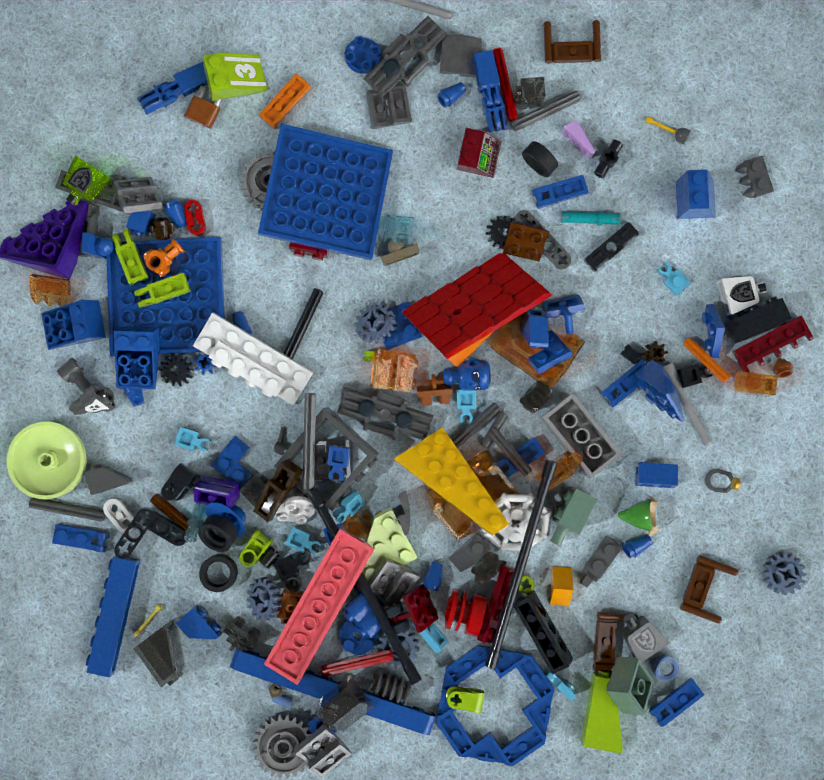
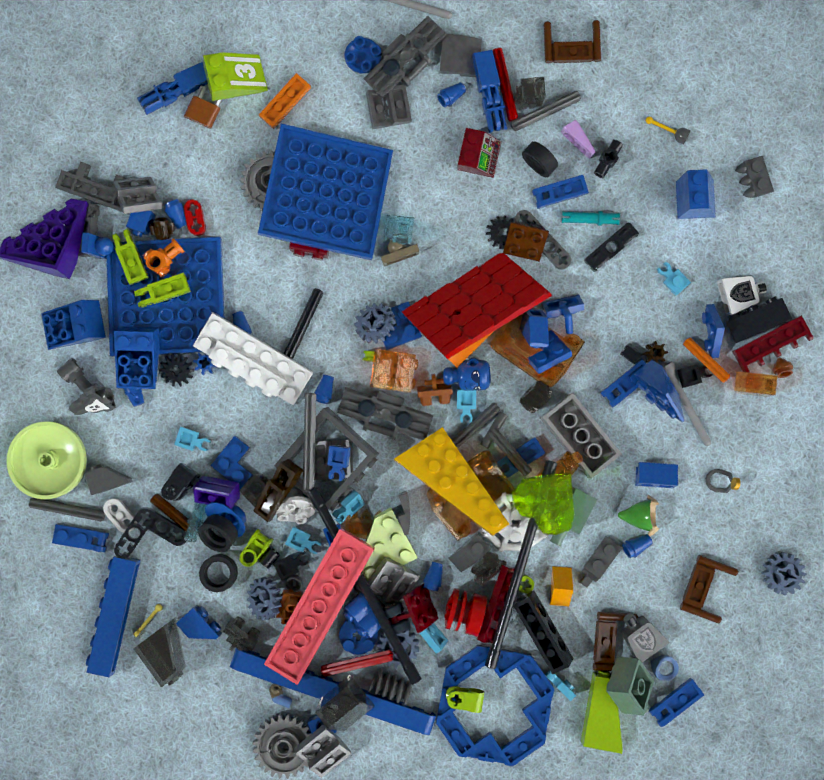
clear orange plate [29,274,71,307] -> none
clear neon green torso [63,155,112,206] -> none
dark grey hand [274,427,287,455] -> none
none -> blue cone [314,375,334,404]
none -> clear neon green plate [512,473,574,535]

